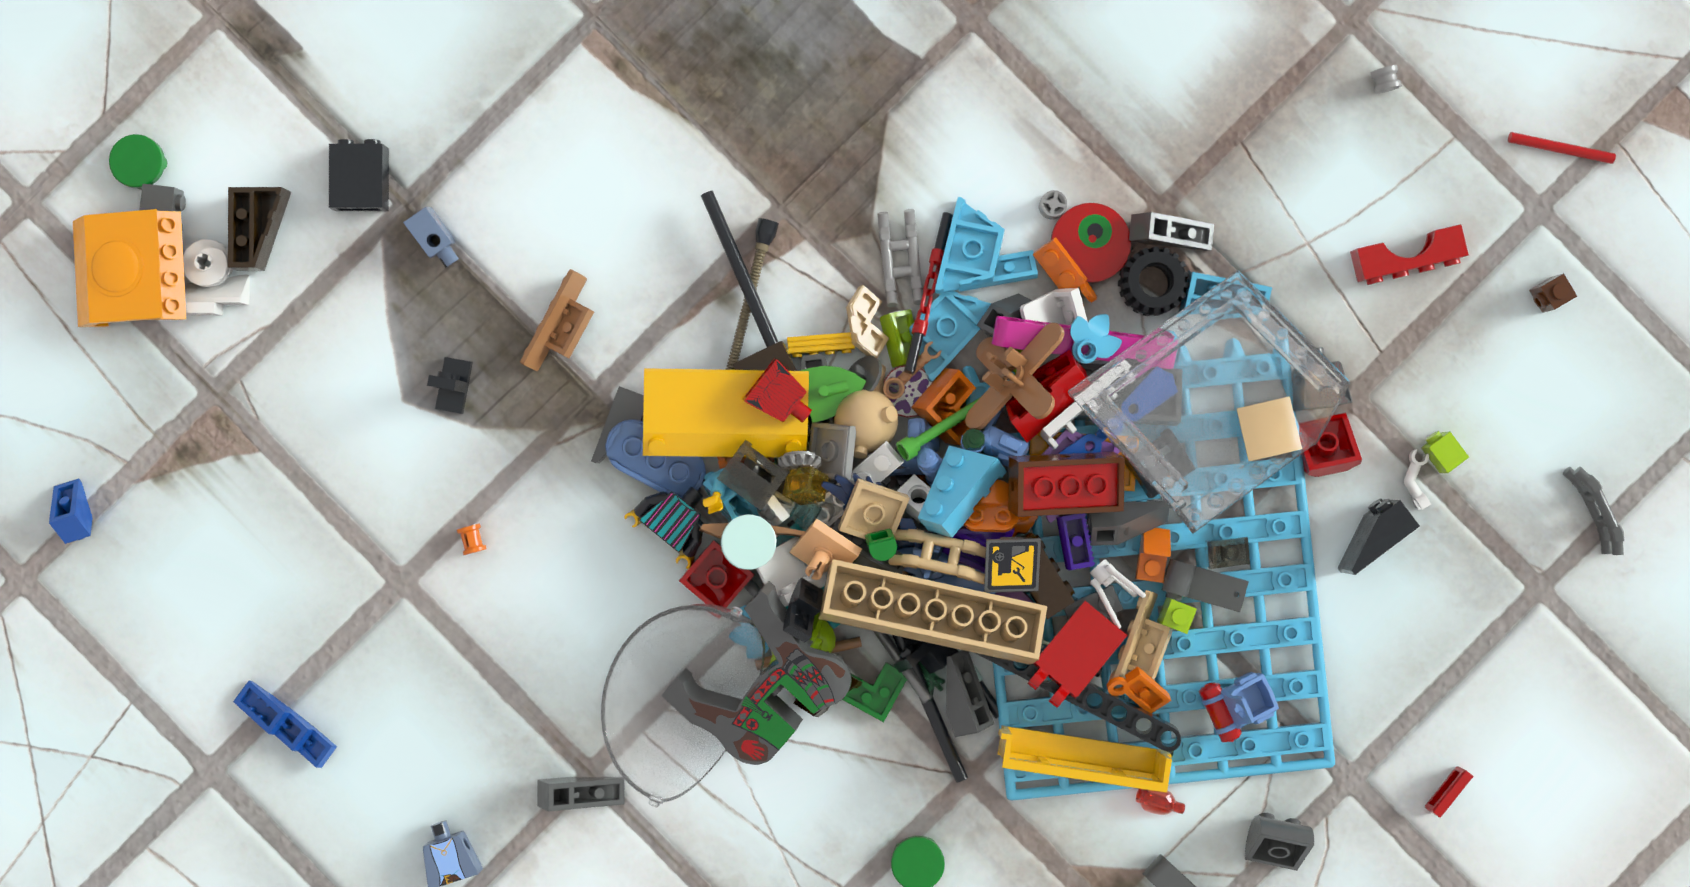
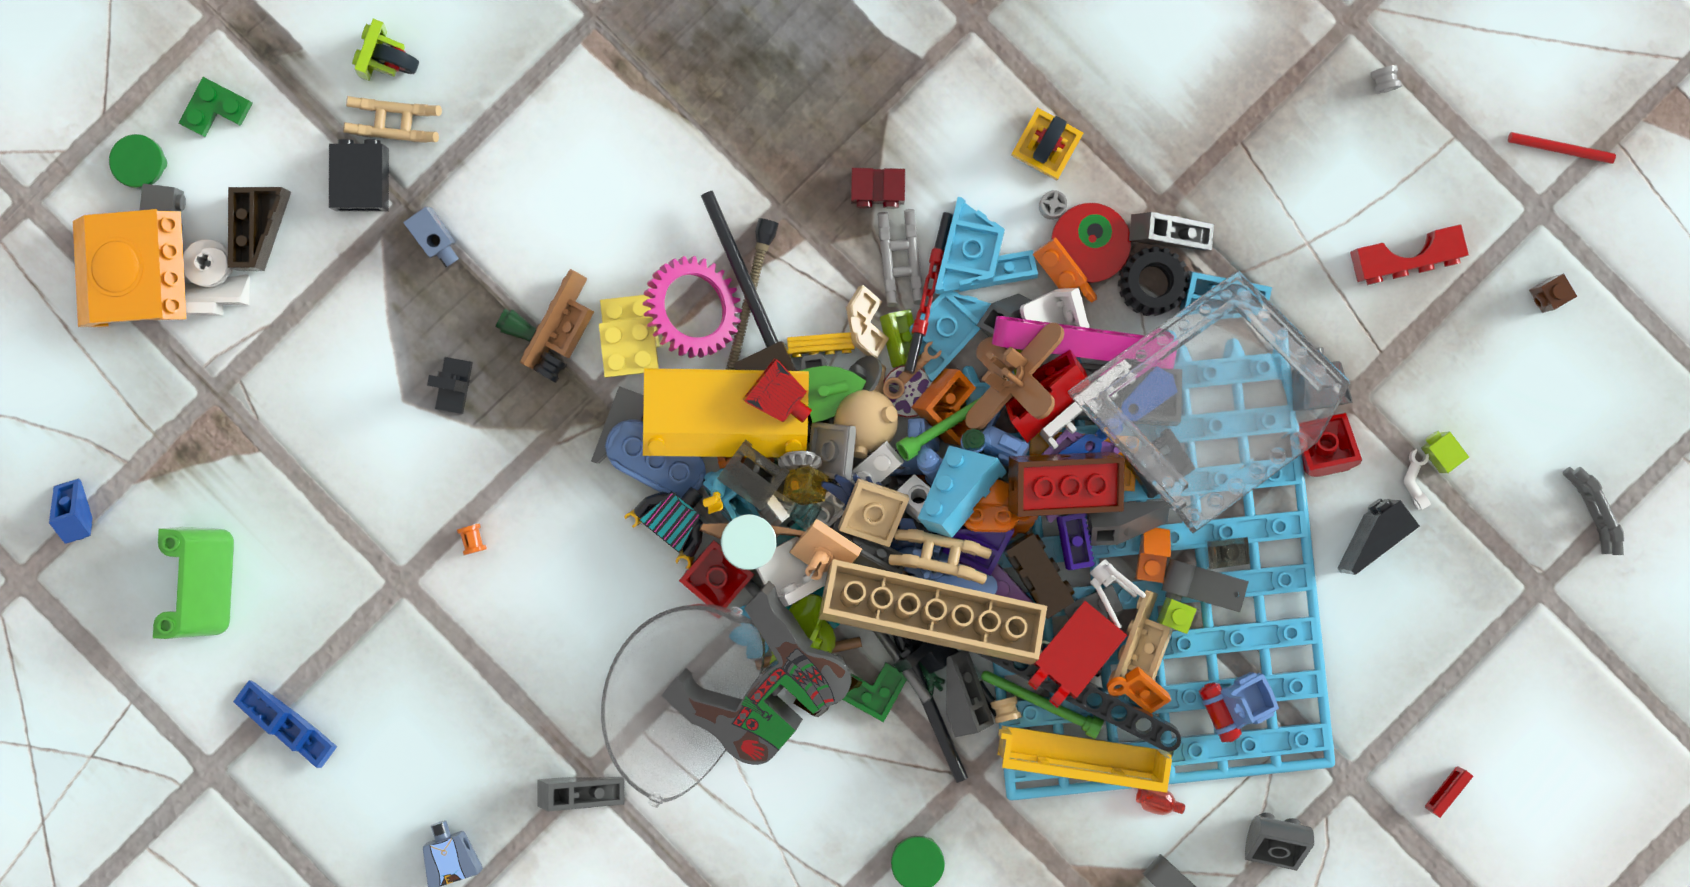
black slope [783,578,823,643] -> none
green brick [865,528,897,561] -> none
piece [984,537,1041,592] -> none
medium azure plate [1070,314,1122,364] -> none
tan slope [1236,396,1302,461] -> none
none -> windscreen [153,527,234,639]
none -> green plate [179,77,253,137]
none -> tan piece [343,96,442,143]
none -> lime plate [352,18,419,81]
none -> dark green cone [495,308,537,342]
none -> black wheel [533,351,567,383]
none -> light yellow bracket [599,295,660,378]
none -> piece [643,256,742,358]
none -> dark red brick [851,168,905,209]
none -> bright green piece [981,671,1104,739]
none -> tan wheel [991,696,1022,724]
none -> yellow plate [1011,107,1083,181]

